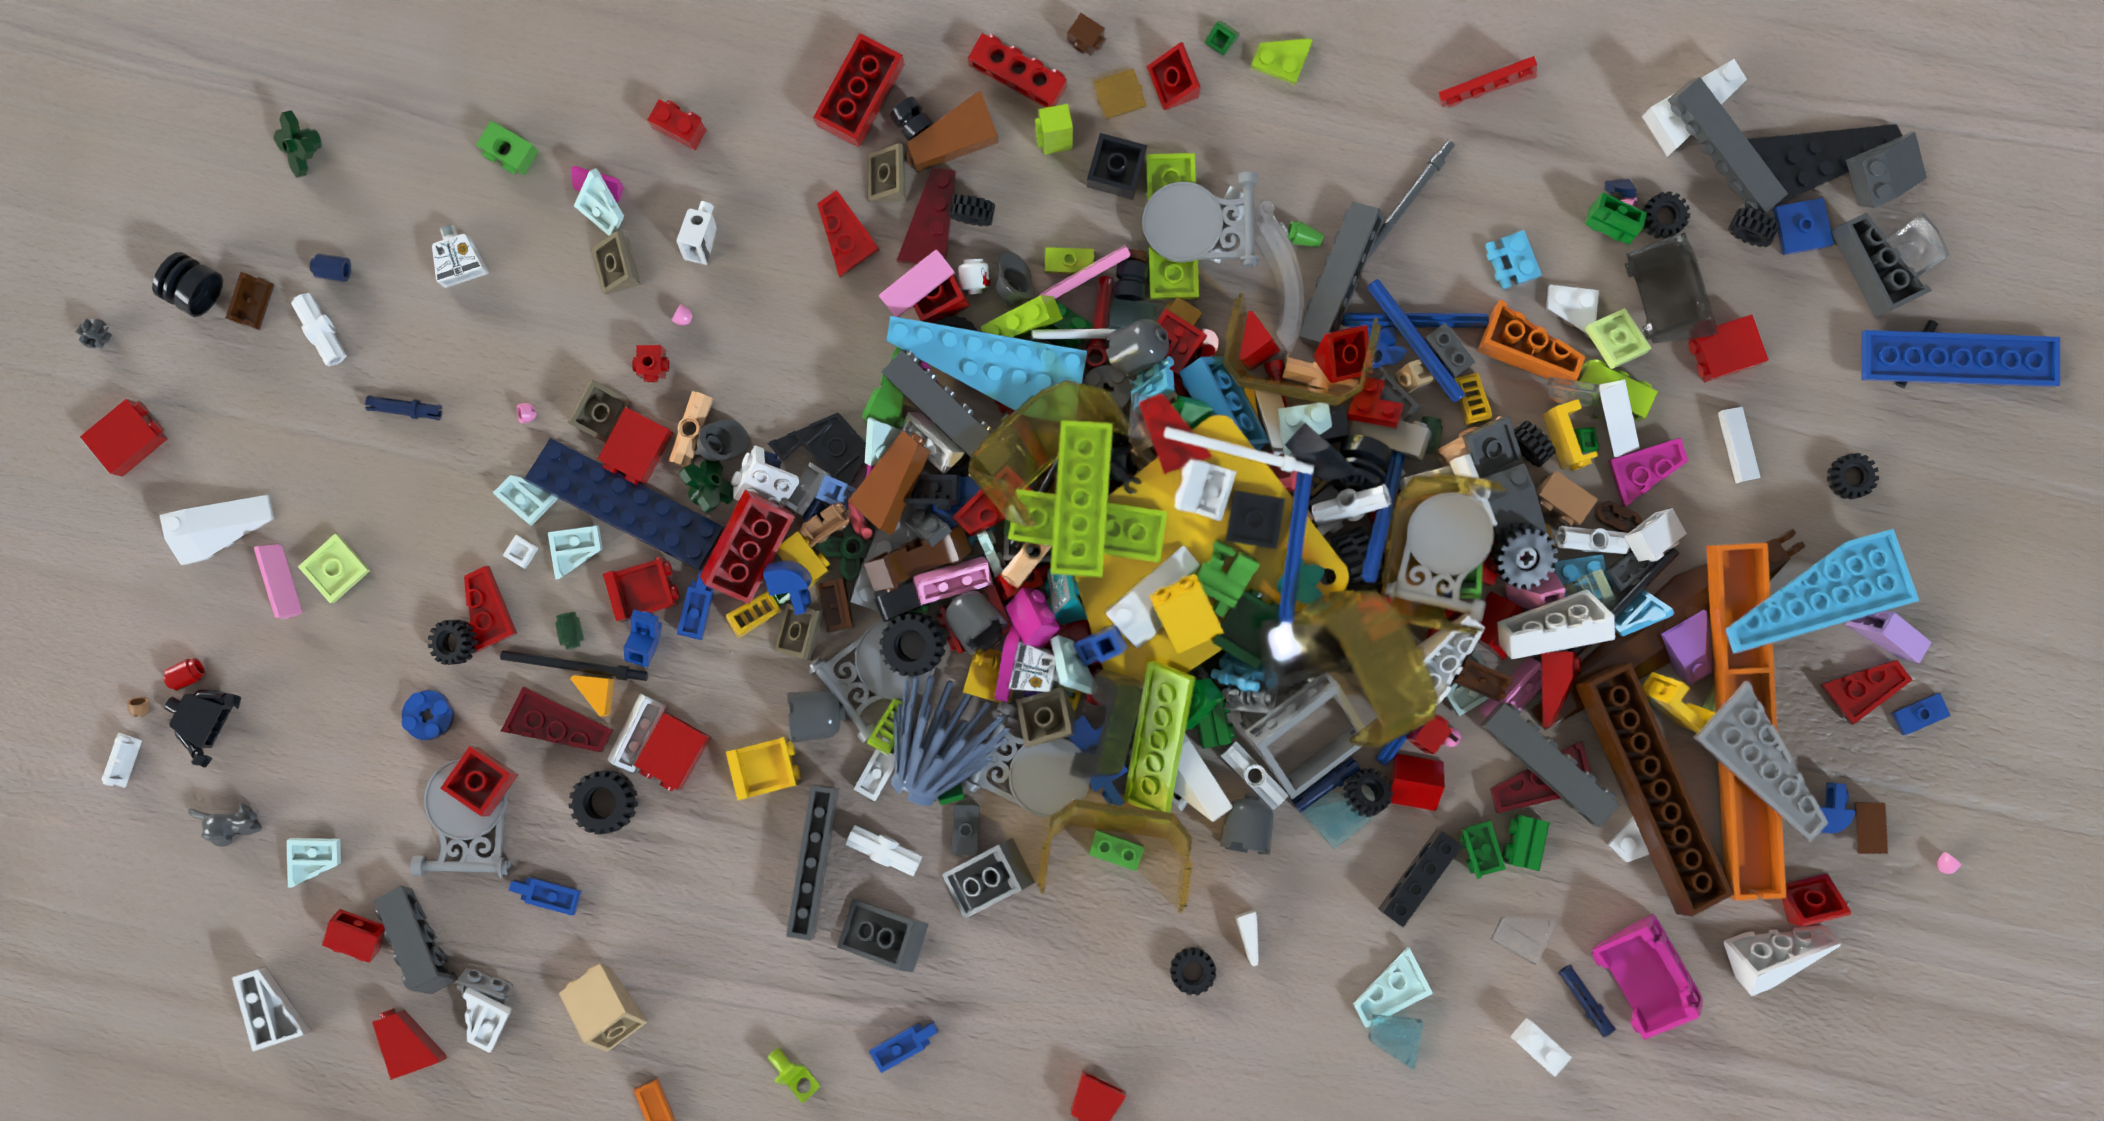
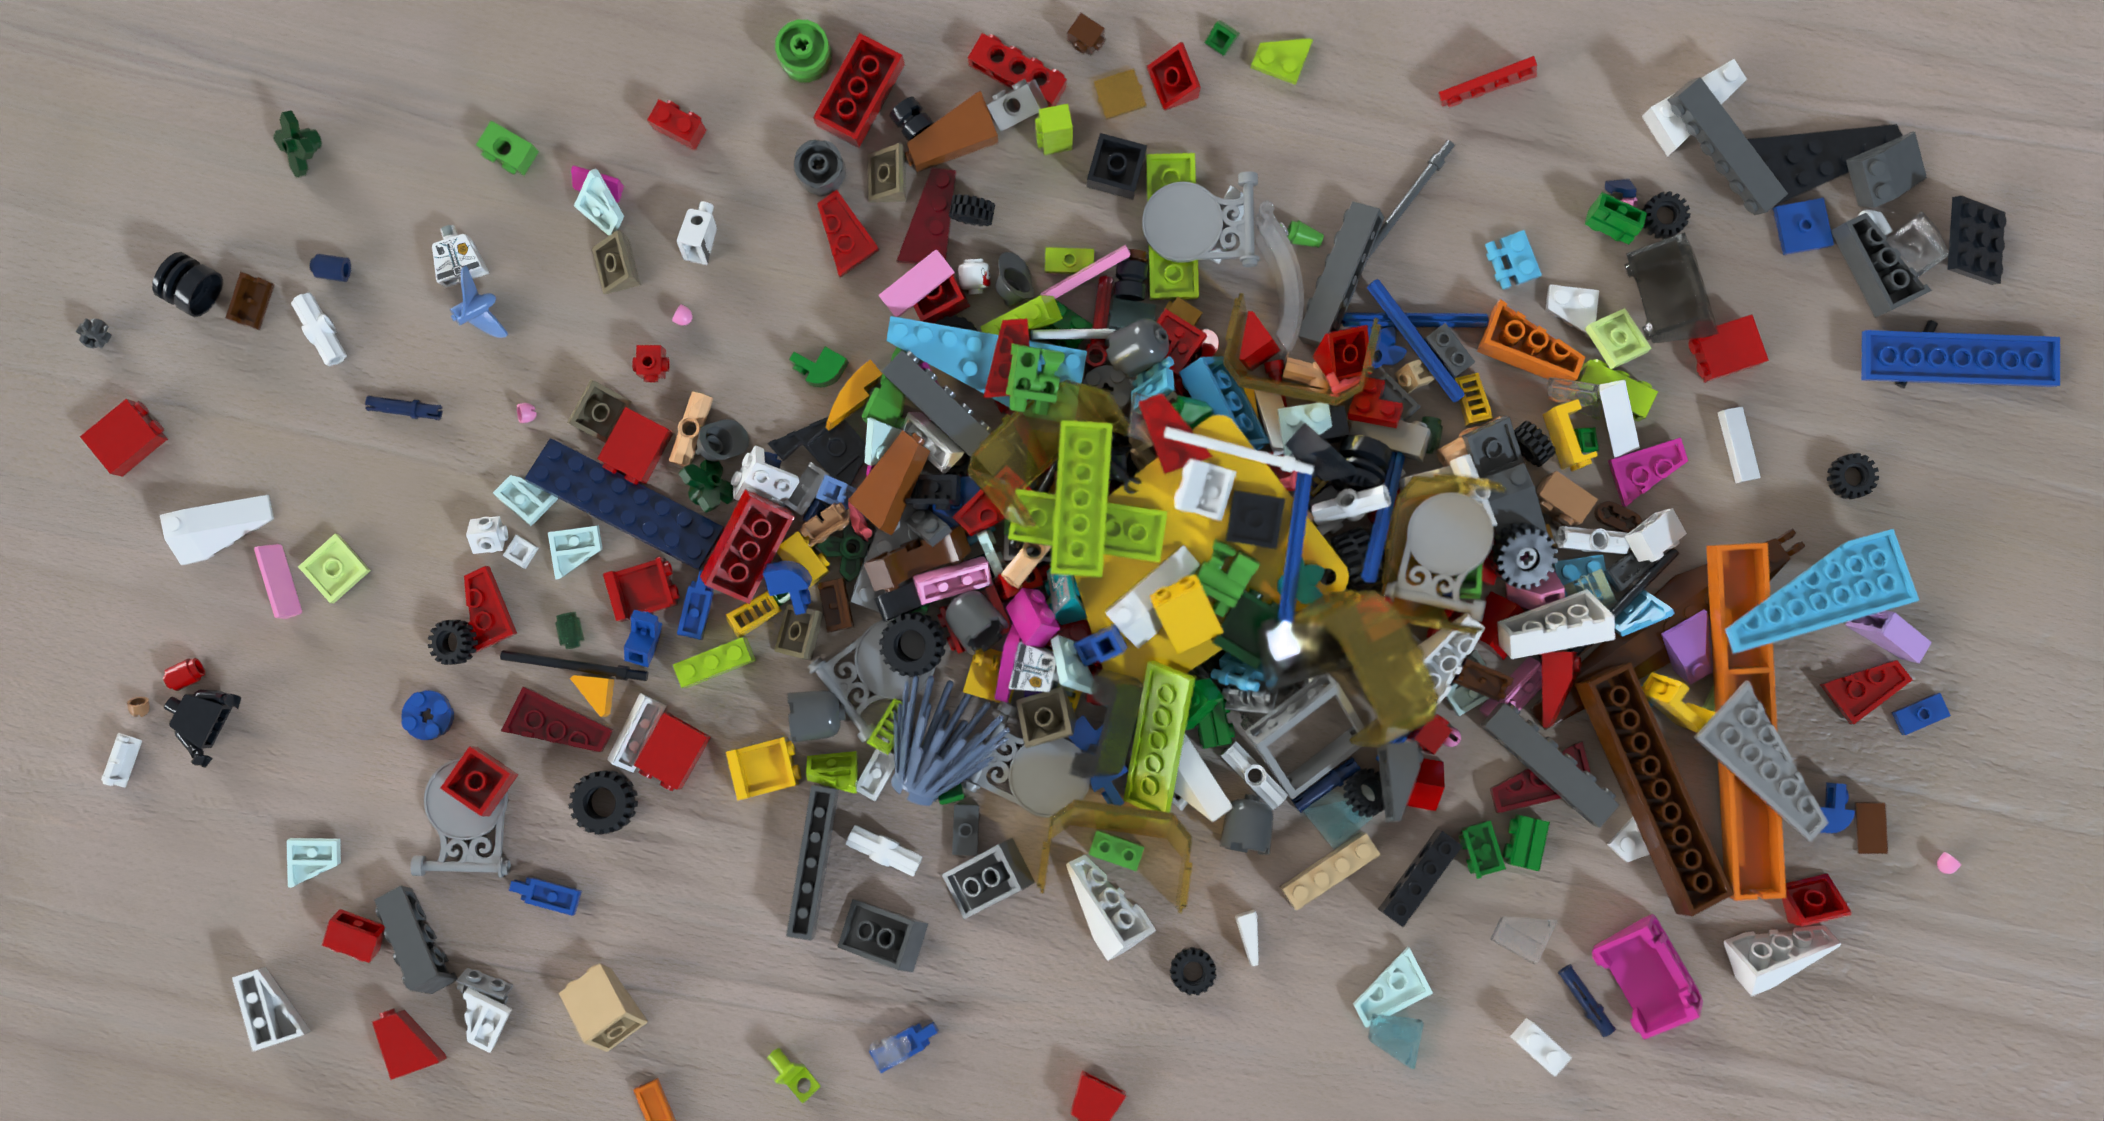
dark grey animal [188,802,262,847] -> none
black tyre [1728,207,1780,247] -> none
none -> medium blue piece [450,266,508,338]
none -> white brick [466,516,508,554]
none -> lime brick [673,637,756,688]
none -> bright green wheel [775,19,832,82]
none -> green brick [789,347,849,388]
none -> dark grey brick [794,140,846,196]
none -> lime wing [806,751,858,793]
none -> light orange slope [826,359,882,431]
none -> clear brick [869,1035,911,1071]
none -> red wing [983,318,1030,398]
none -> light grey brick [987,79,1048,132]
none -> bright green hips [1006,344,1065,415]
none -> white wedge [1066,855,1156,961]
none -> tan brick [1279,832,1381,911]
none -> coral bar [1325,372,1364,394]
none -> dark grey slope [1377,741,1423,823]
none -> white arm [1858,210,1893,235]
none -> black plate [1947,195,2006,285]

